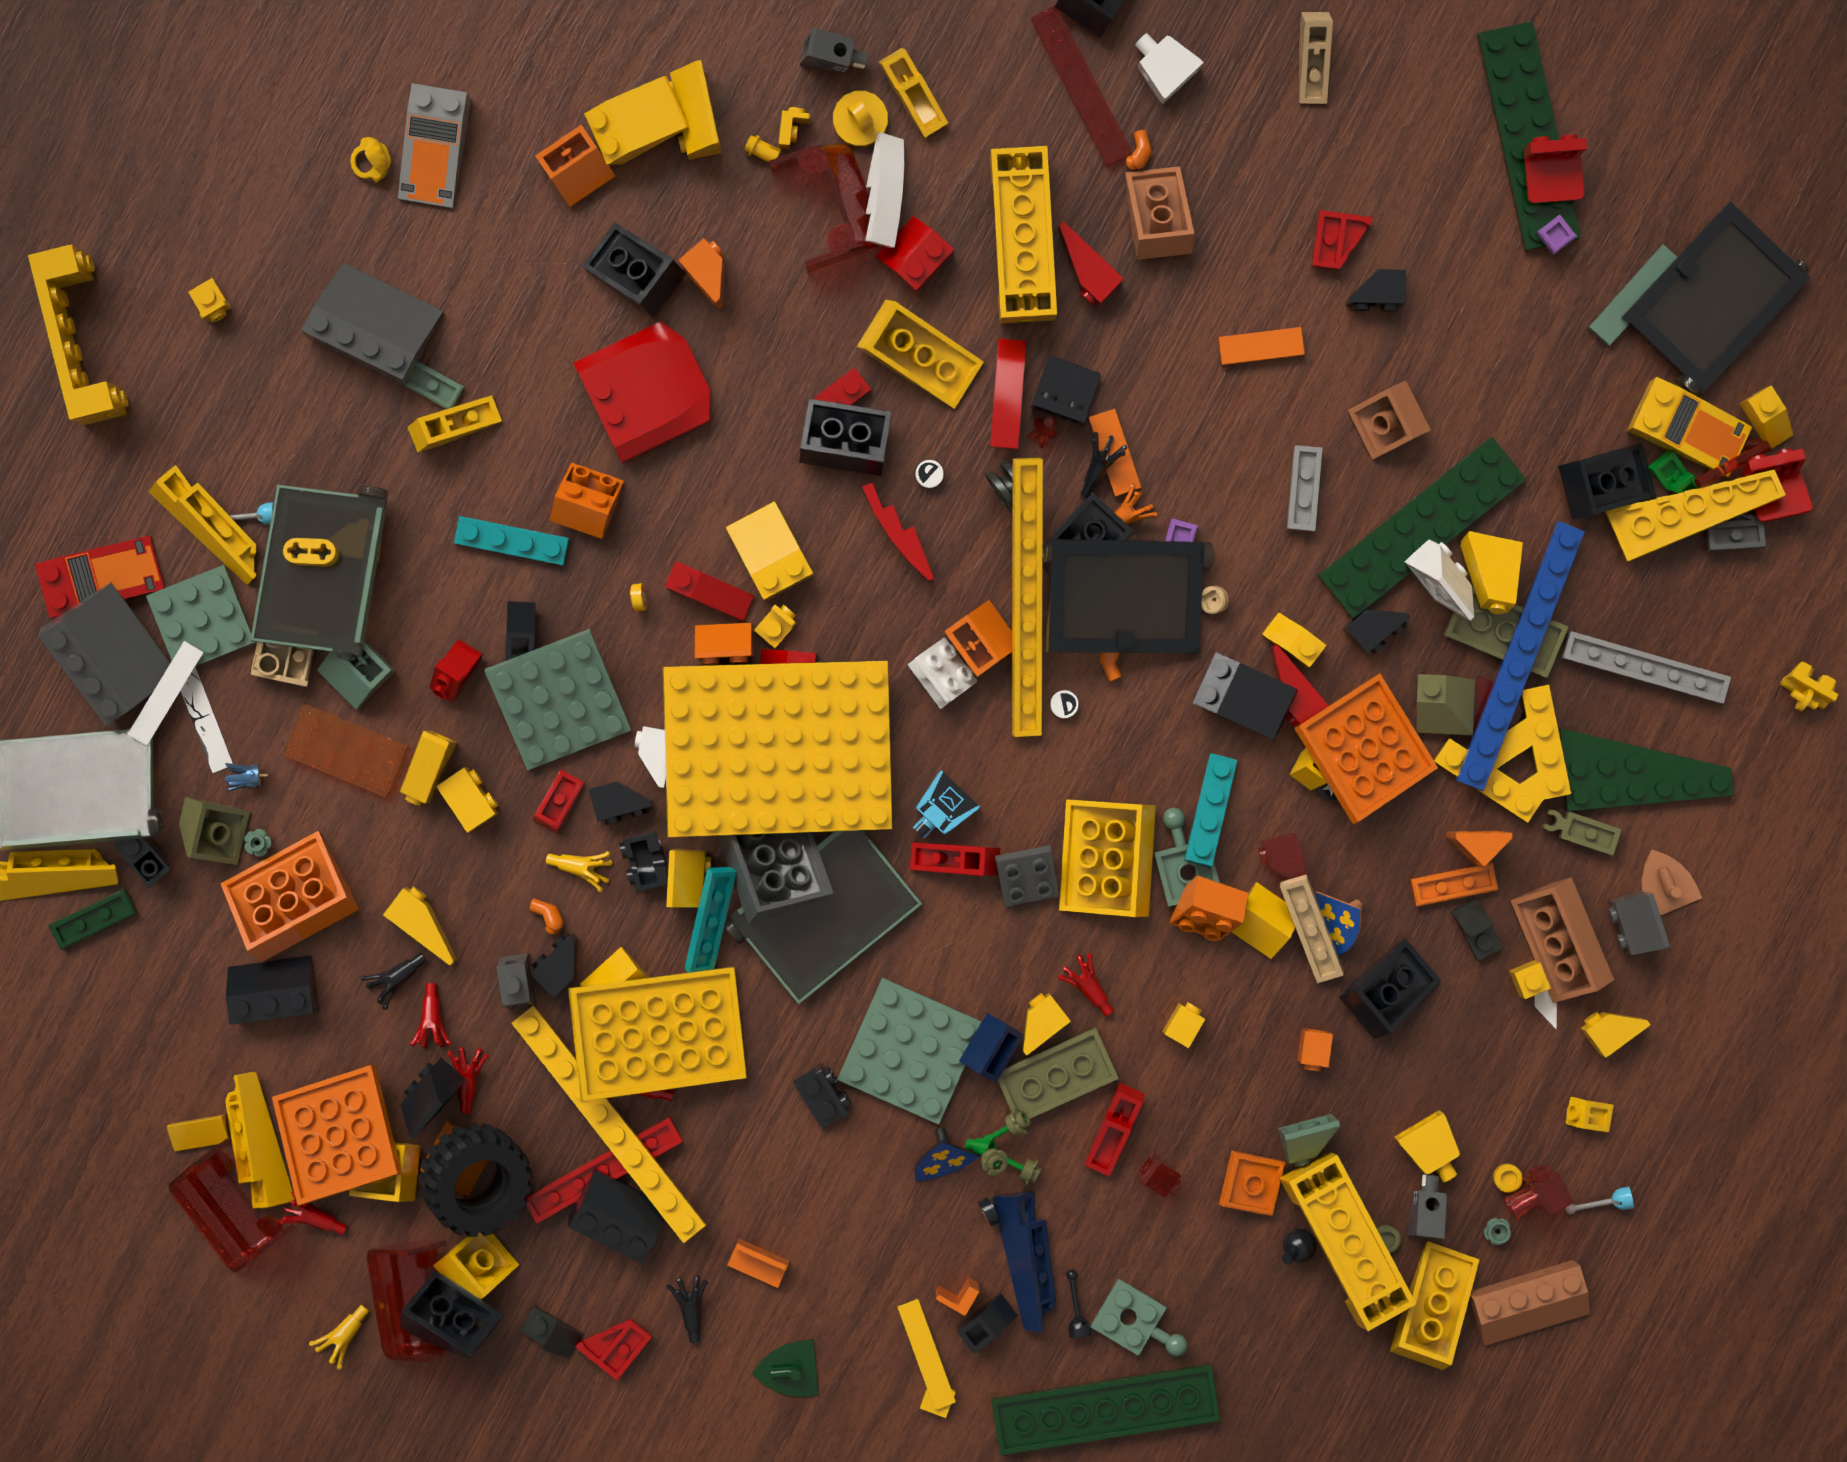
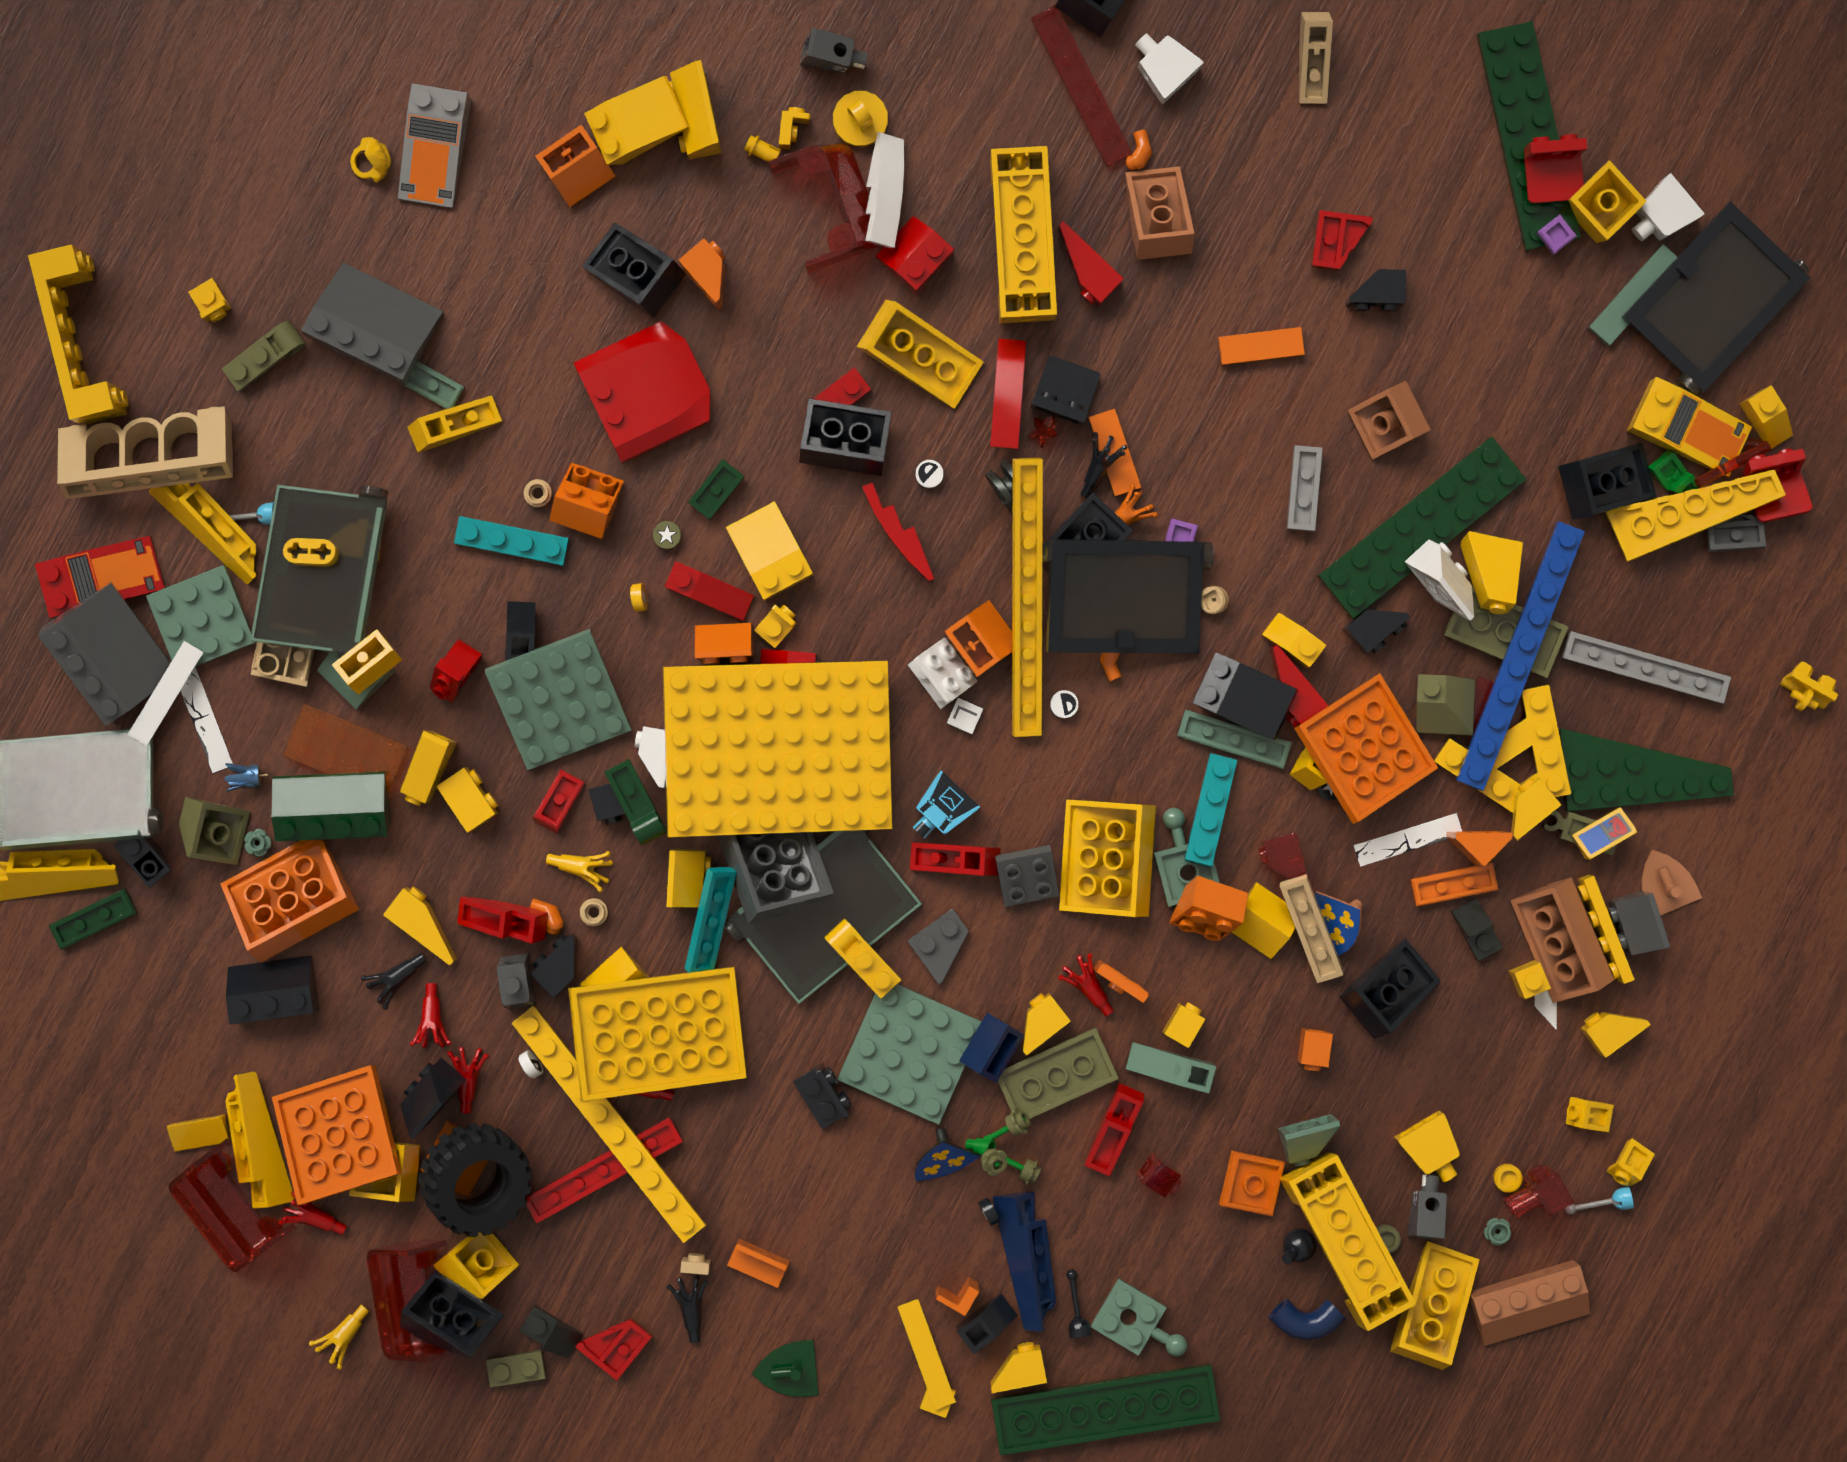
black slope [568,1169,664,1264] -> none
black cylinder [619,831,668,892] -> none
yellow slope [878,48,948,137] -> none
none -> tan fence [57,406,233,499]
none -> olive plate [222,320,306,391]
none -> slope [271,771,391,842]
none -> yellow brick [332,629,402,695]
none -> red slope [457,896,548,944]
none -> olive plate [486,1349,547,1388]
none -> white tile [519,1050,543,1079]
none -> tan plate [524,479,552,507]
none -> tan plate [580,898,608,926]
none -> dark green plate [604,759,667,846]
none -> olive tile [653,521,681,549]
none -> tan plate [680,1253,711,1275]
none -> dark green plate [688,459,745,520]
none -> yellow plate [824,918,901,999]
none -> dark grey wing [907,908,969,984]
none -> white tile [947,698,983,734]
none -> yellow slope [990,1342,1047,1393]
none -> orange plate [1093,960,1149,1003]
none -> sand green slope [1125,1042,1216,1093]
none -> sand green tile [1177,710,1292,769]
none -> dark blue cylinder [1268,1298,1346,1341]
none -> white sticker [1354,813,1462,867]
none -> yellow slope [1511,777,1561,840]
none -> yellow slope [1569,160,1647,243]
none -> slope [1572,807,1637,860]
none -> yellow plate [1577,875,1635,984]
none -> yellow bracket [1607,1138,1655,1187]
none -> white torso [1632,173,1704,241]

